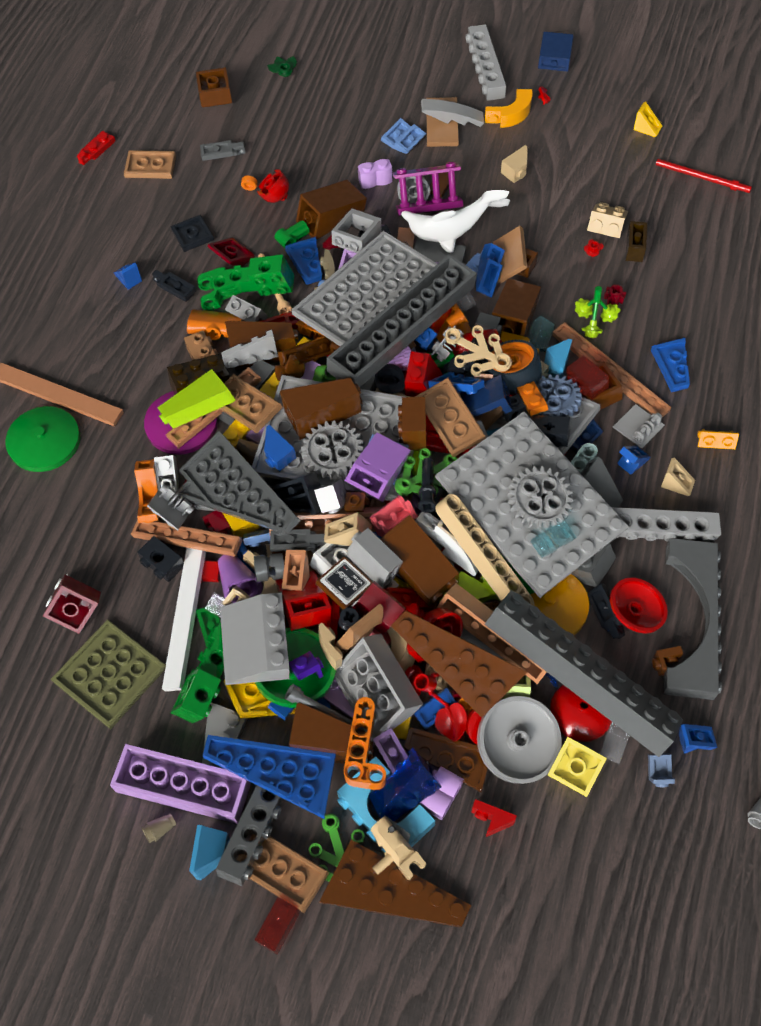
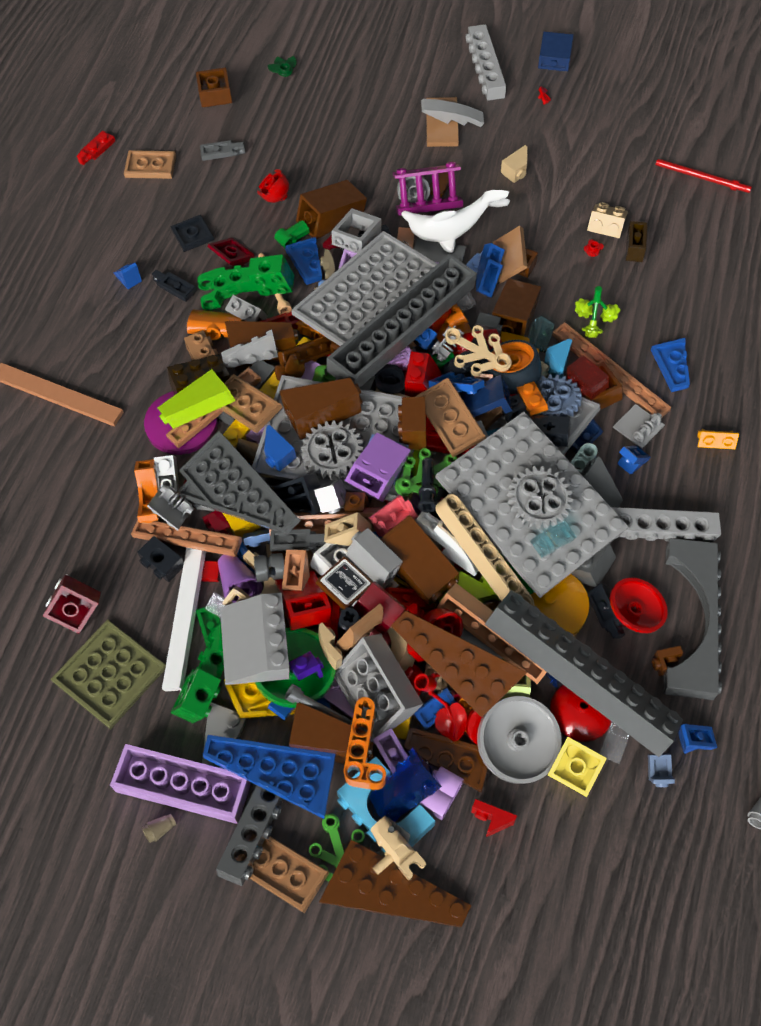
green dish [5,406,81,472] -> none
dark azure slope [189,825,230,880] -> none
orange tile [241,176,258,191] -> none
clear red brick [255,897,300,955] -> none
lavender brick [358,159,392,189] -> none
medium blue slope [381,118,426,154] -> none
light orange arch [485,89,532,128] -> none
dark red gear [603,284,626,305] -> none
yellow slope [634,101,662,137] -> none
tan slope [661,458,695,496] -> none

